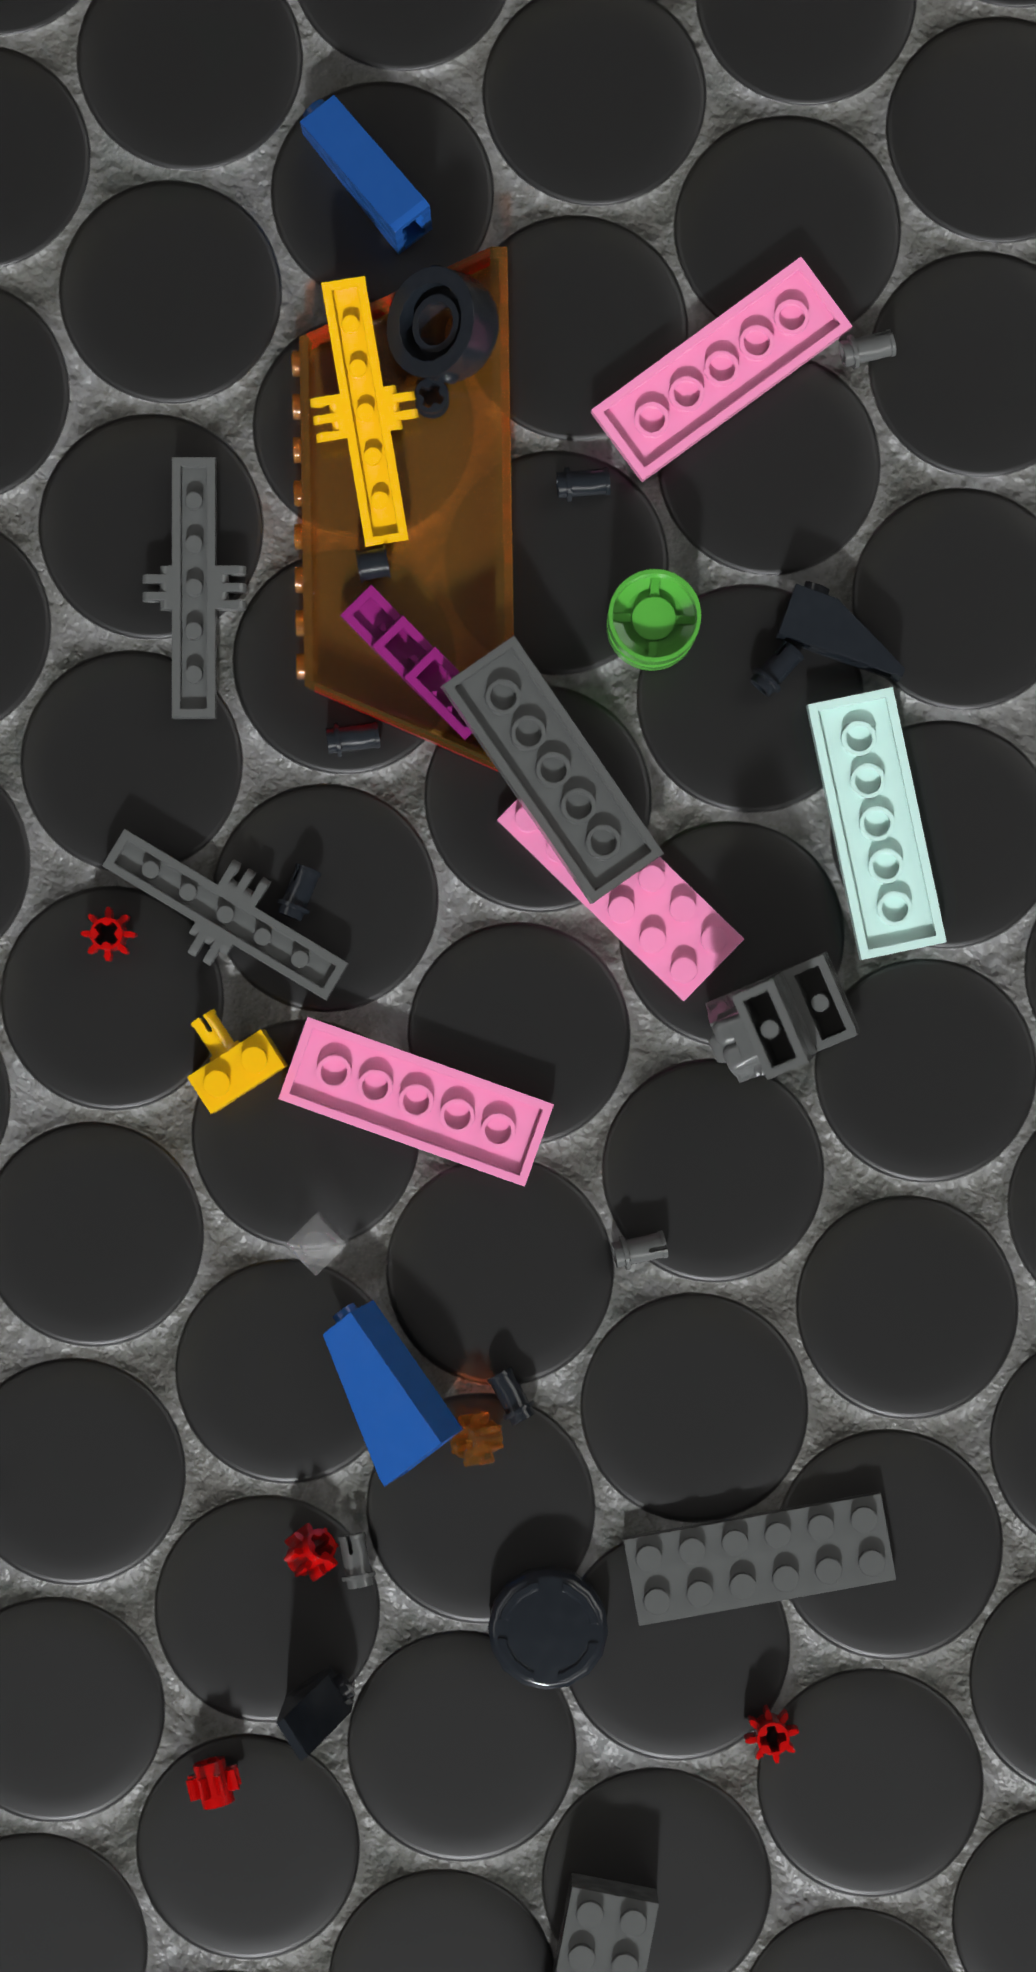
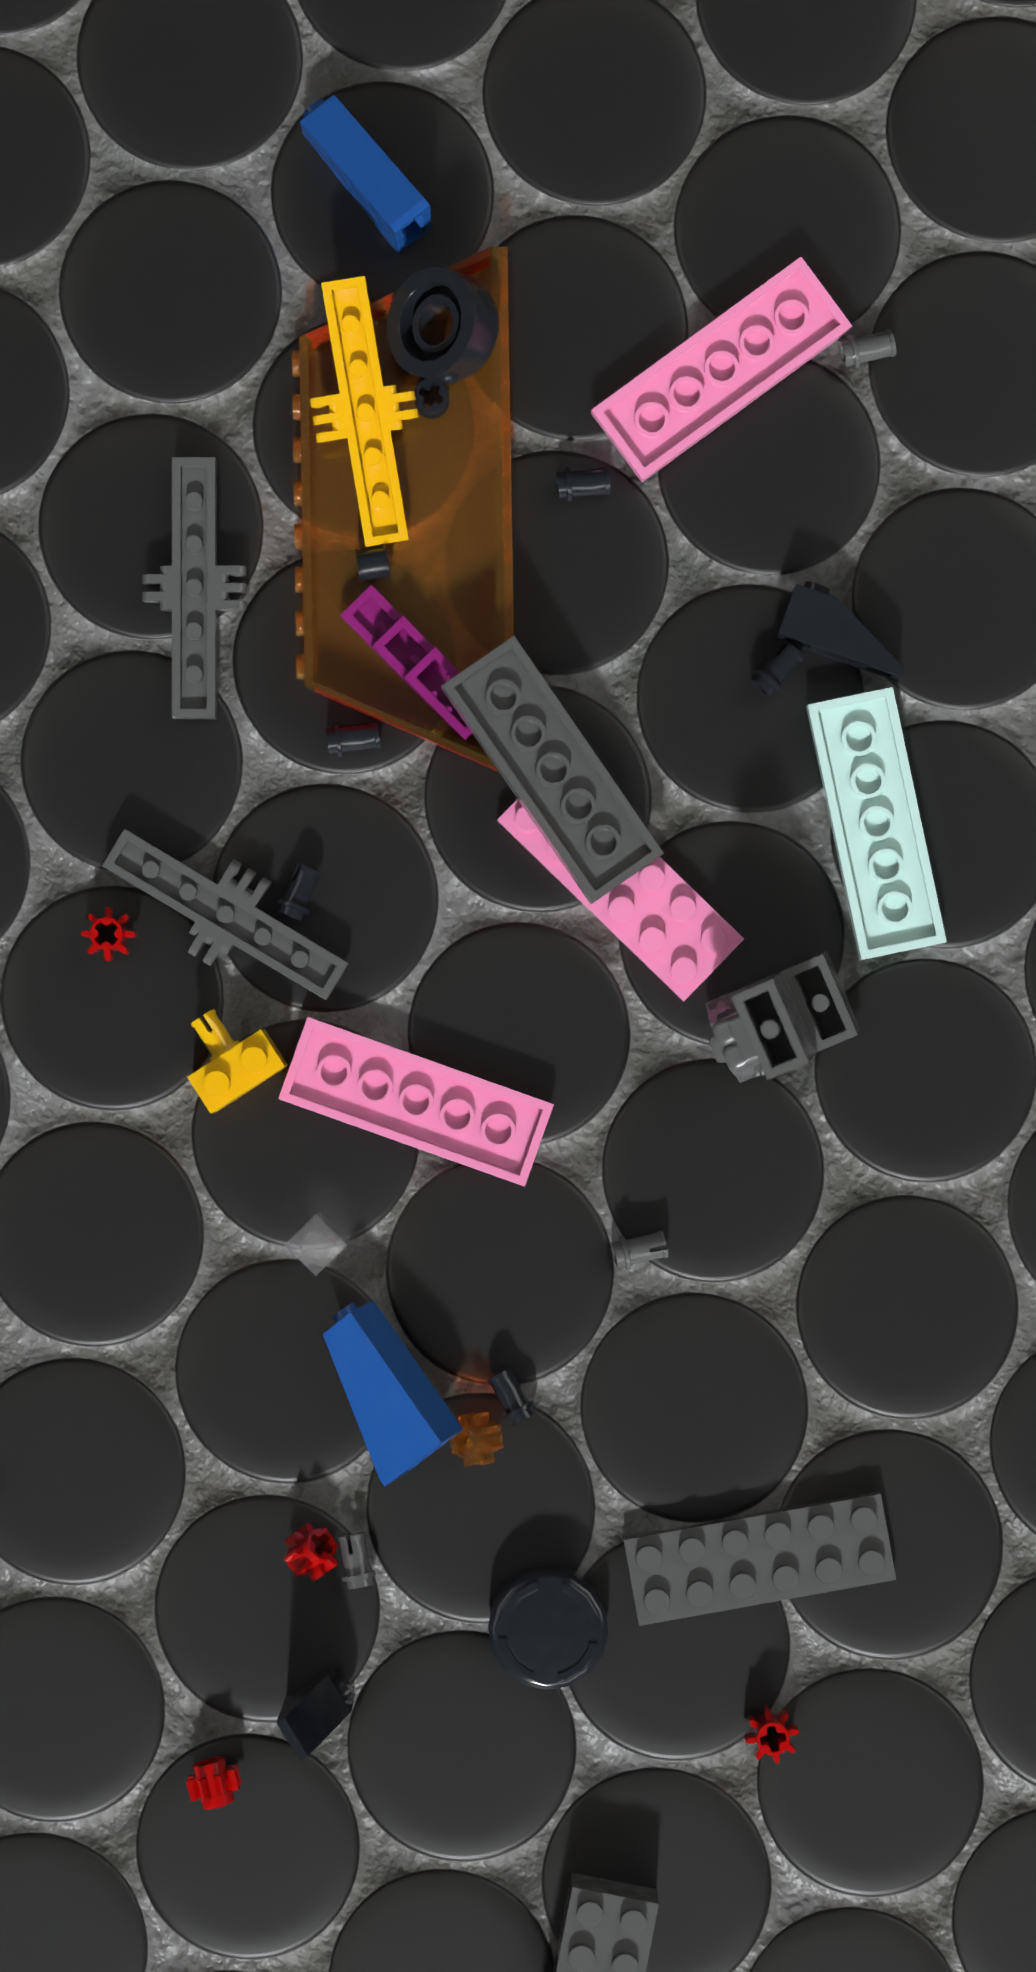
bright green wheel [606,569,701,671] -> none

